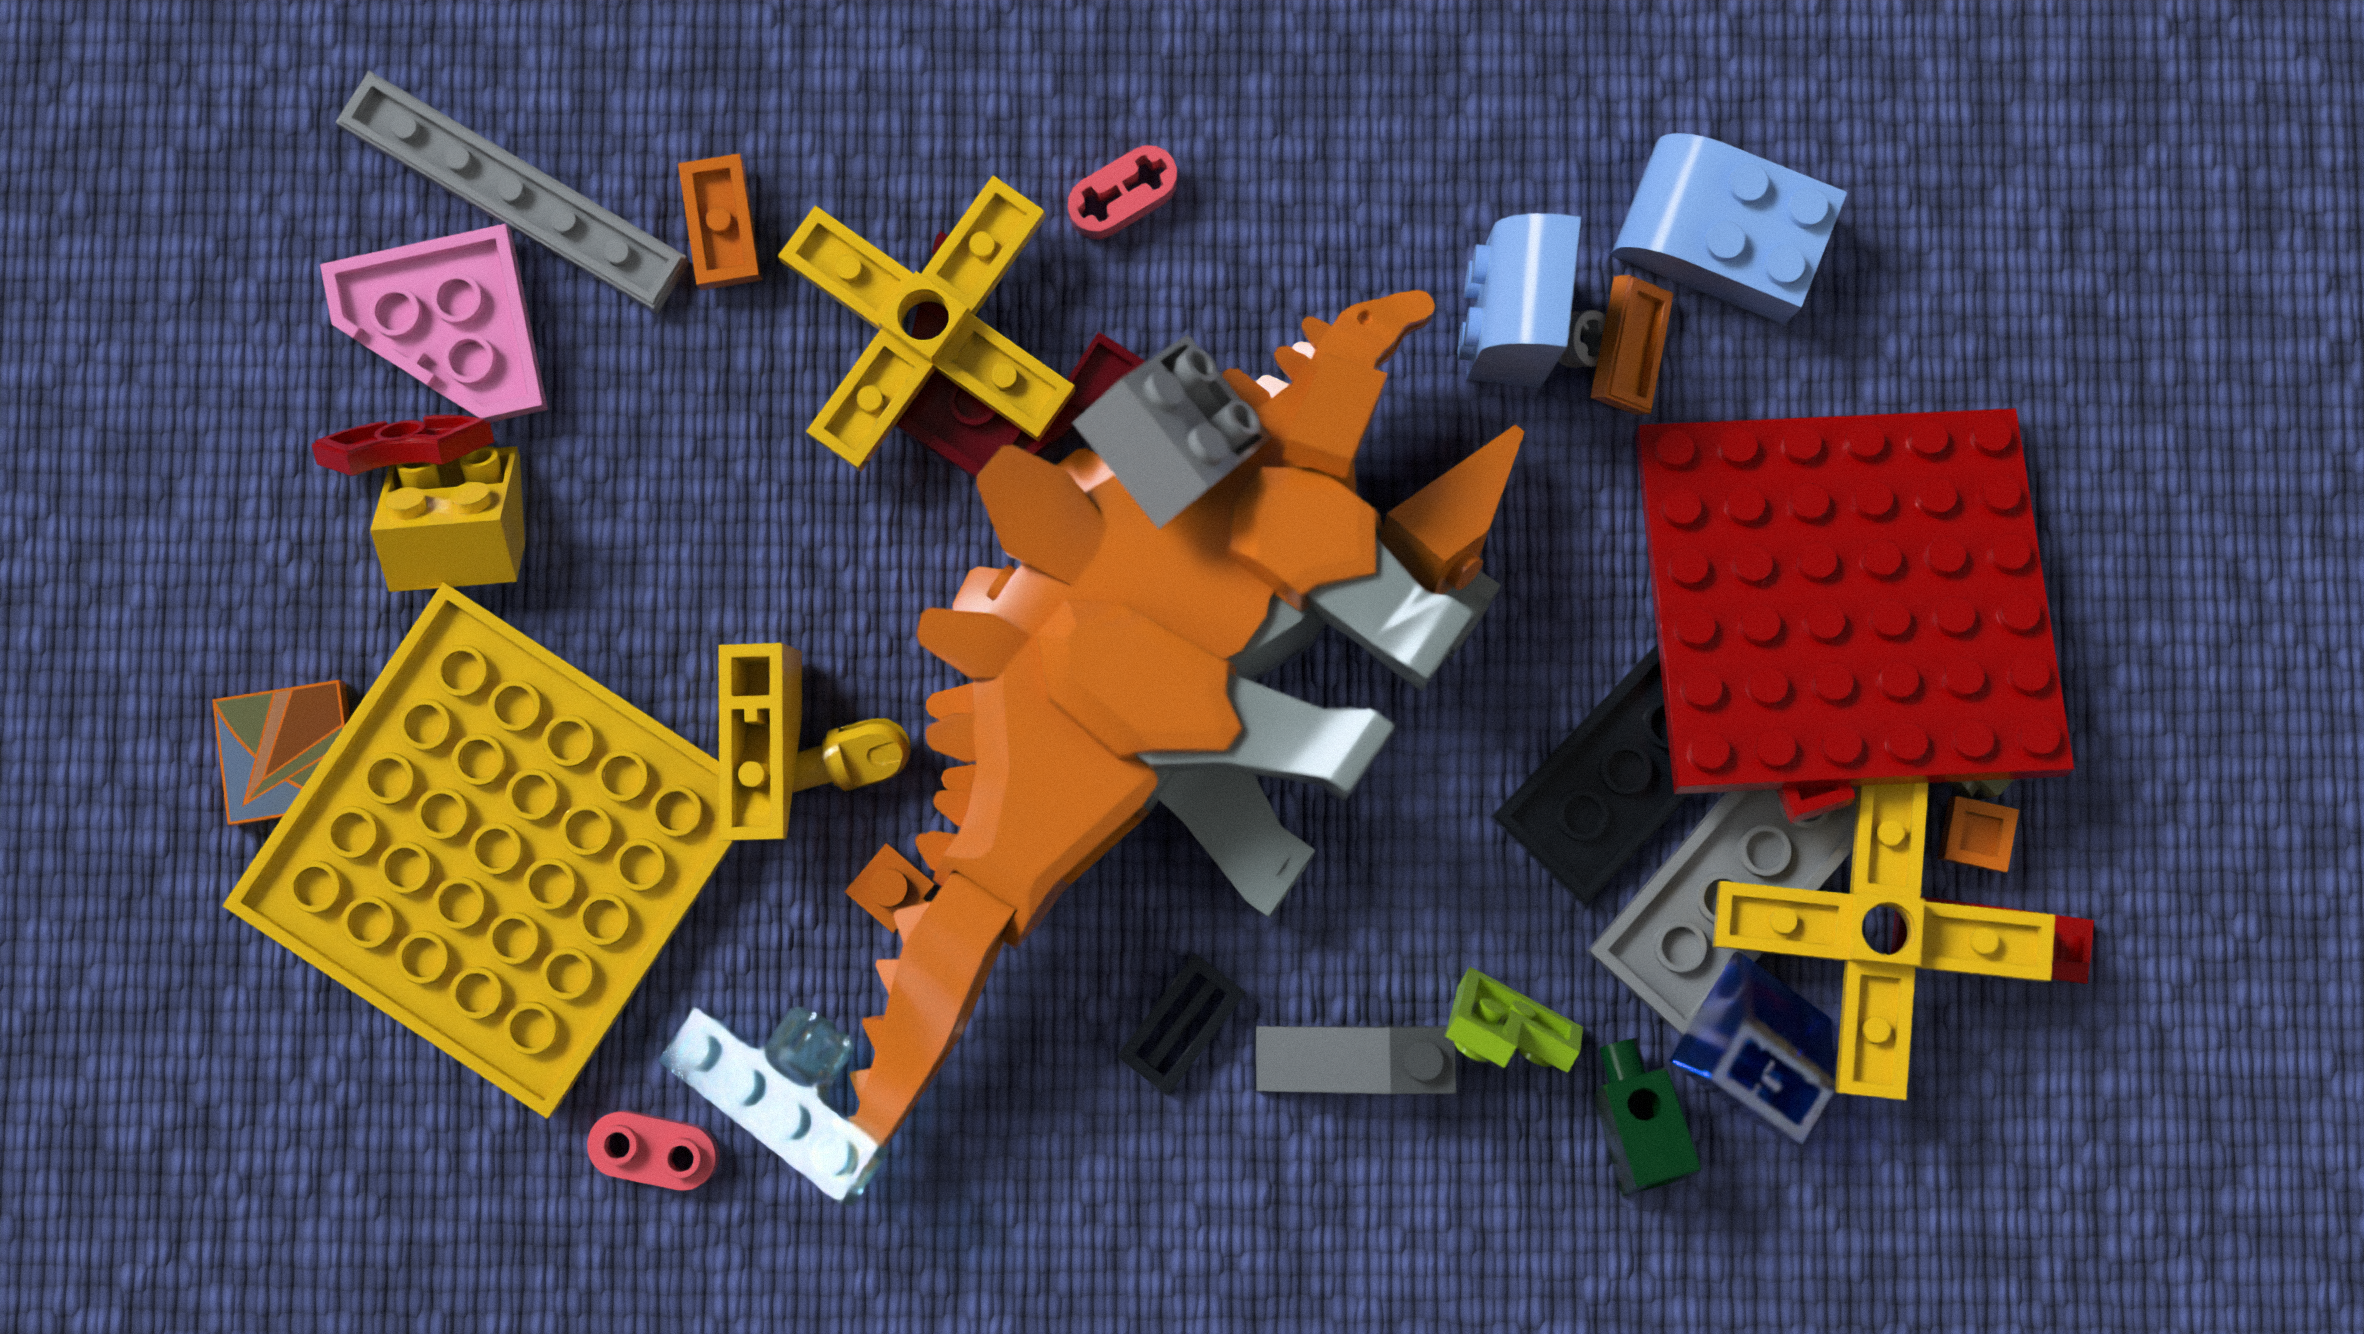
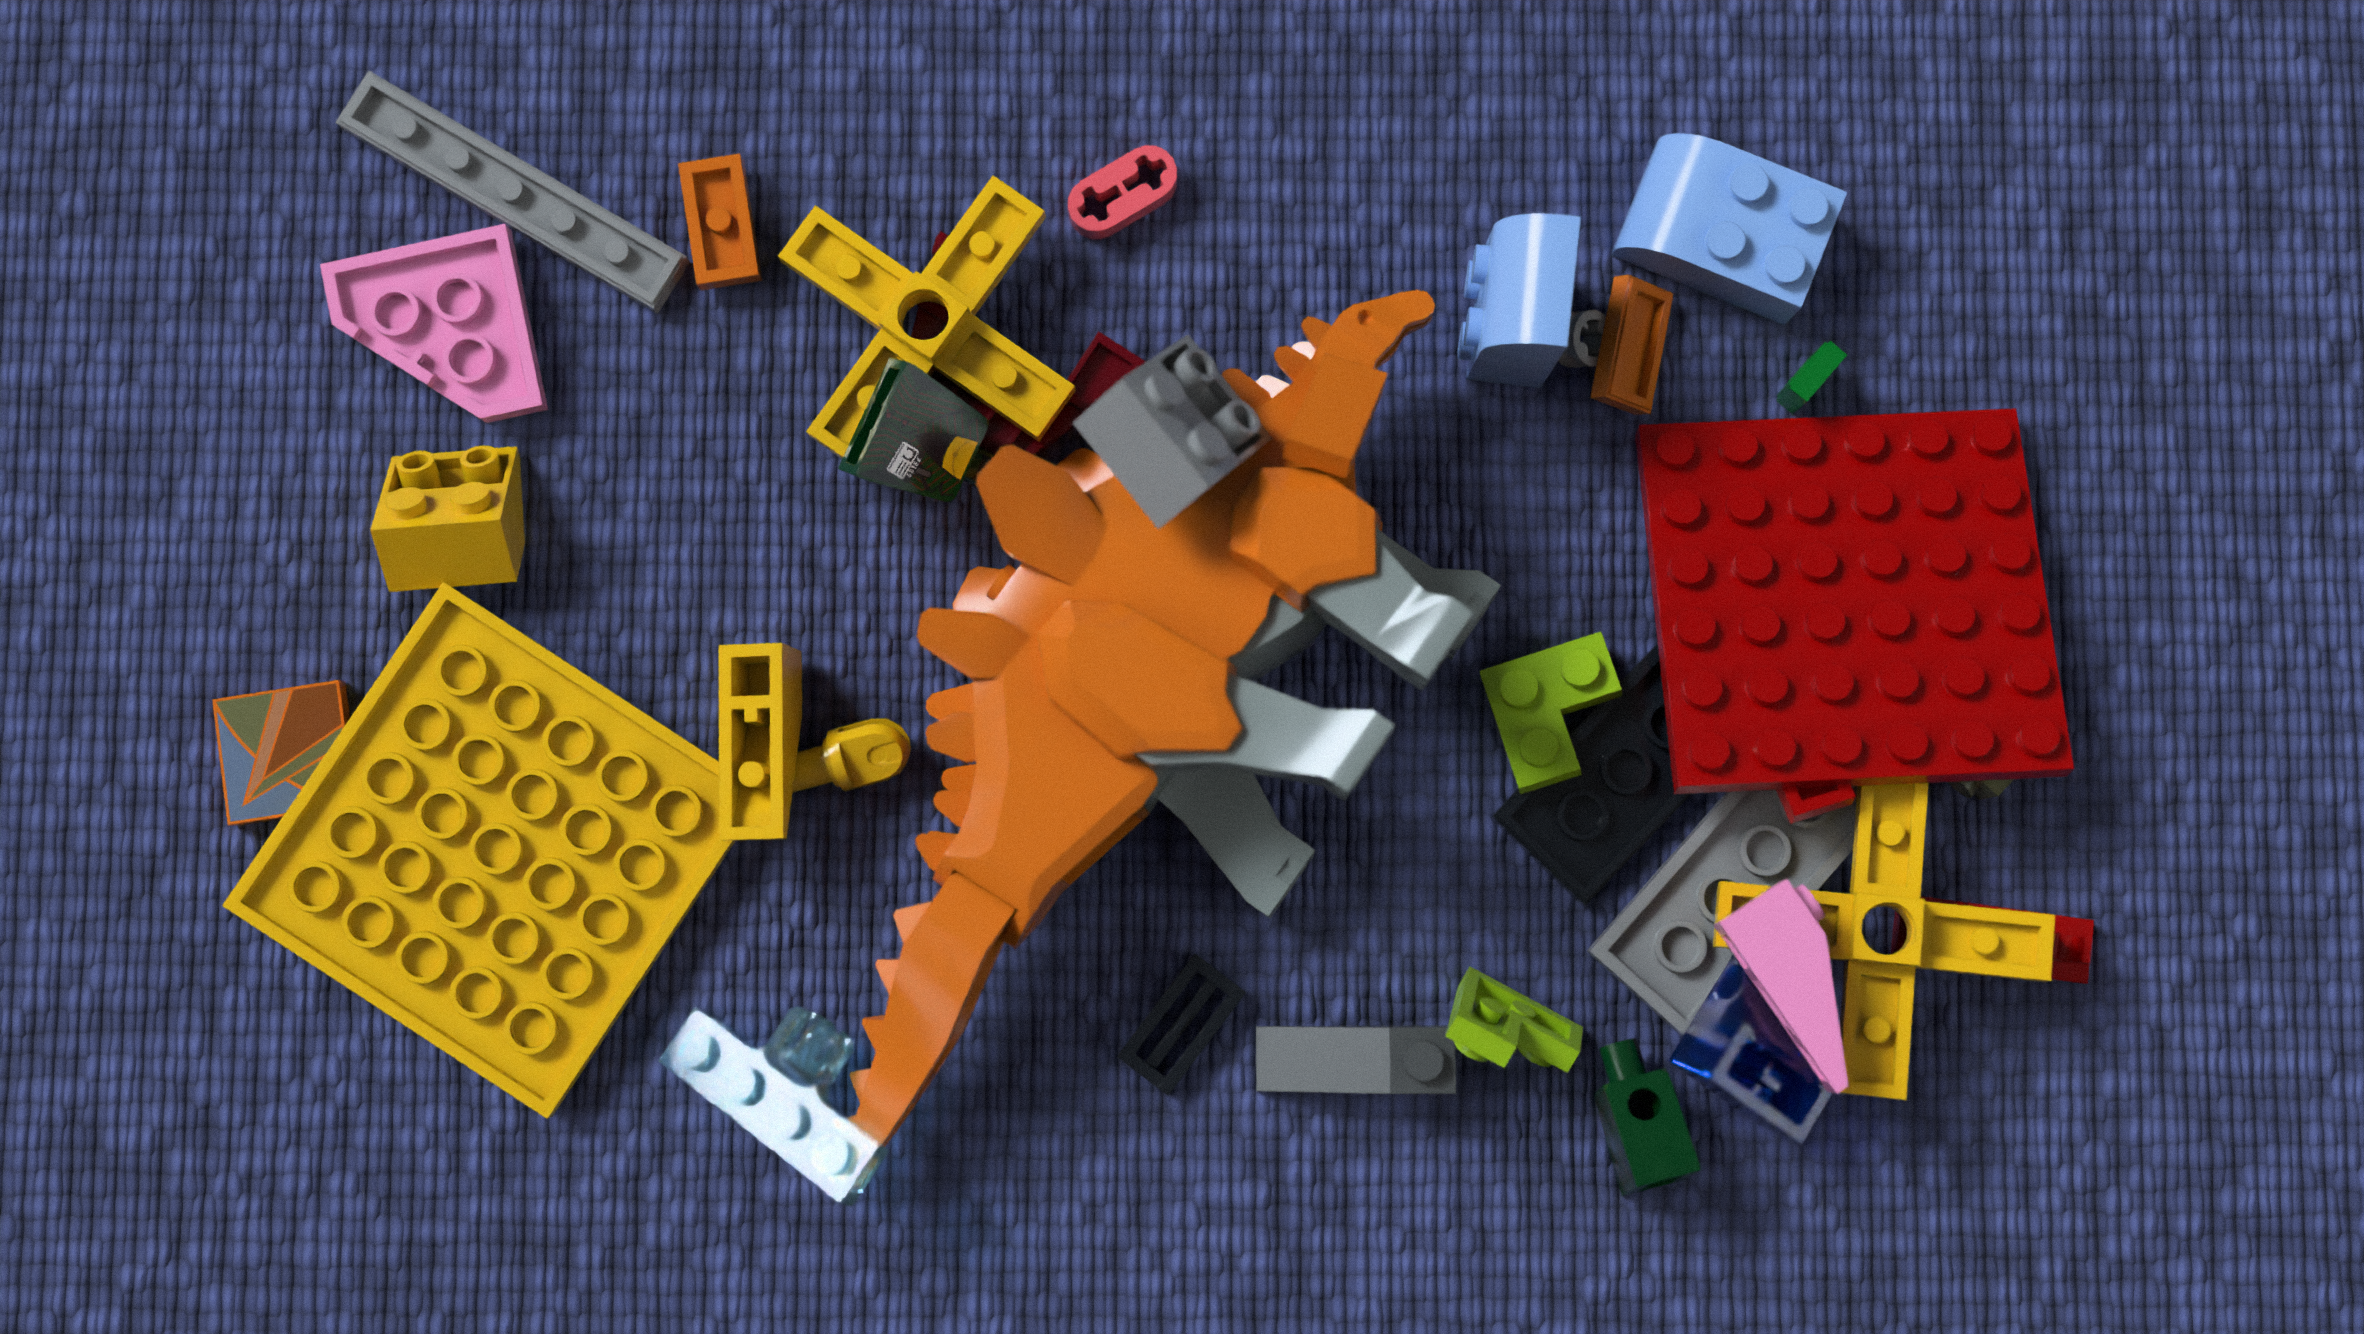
red tile [311,415,495,476] -> none
coral plate [587,1110,720,1191] -> none
orange plate [844,843,937,933] -> none
orange slope [1379,424,1525,595] -> none
orange plate [1937,796,2019,873] -> none
none -> dark green torso [838,357,995,503]
none -> lime plate [1479,631,1622,794]
none -> bright pink slope [1713,879,1848,1094]
none -> green tile [1776,341,1847,415]

